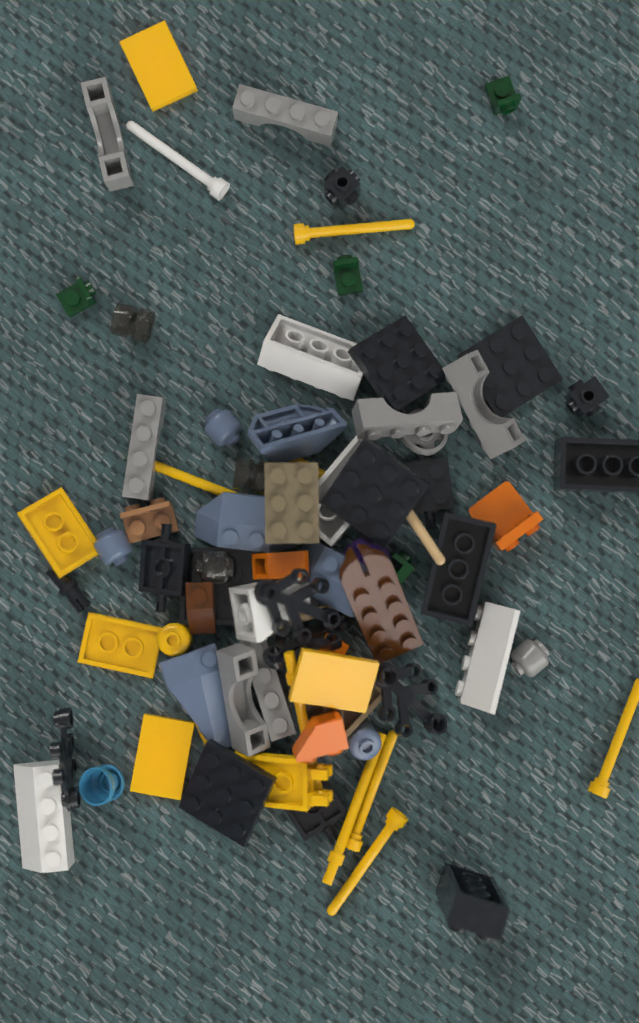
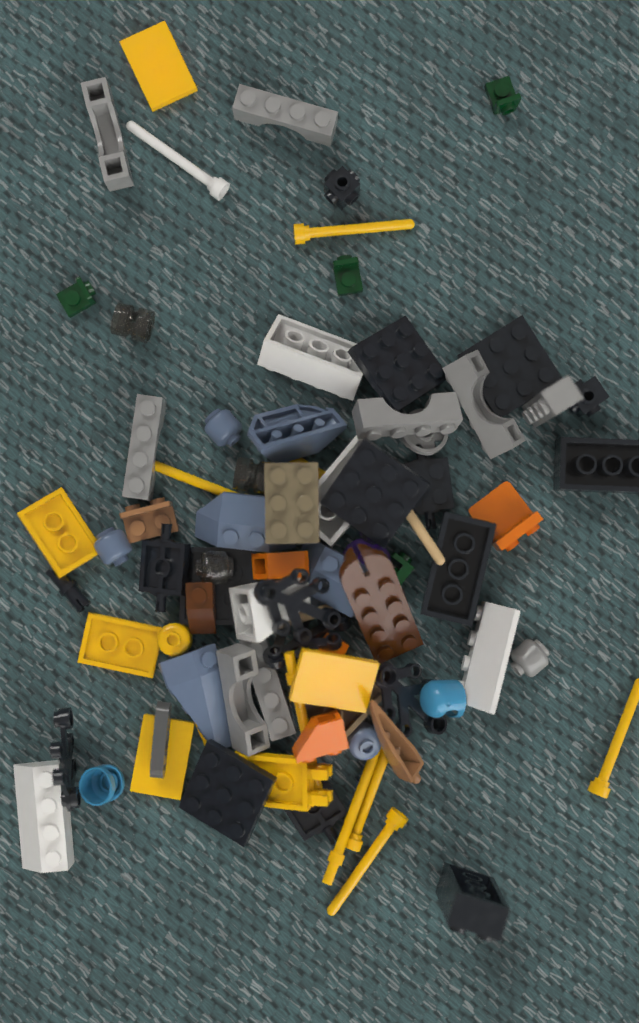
none -> dark grey beam [150,701,172,778]
none -> medium nougat piece [369,700,424,784]
none -> dark azure helmet [420,680,466,718]
none -> light grey arch [522,375,584,428]

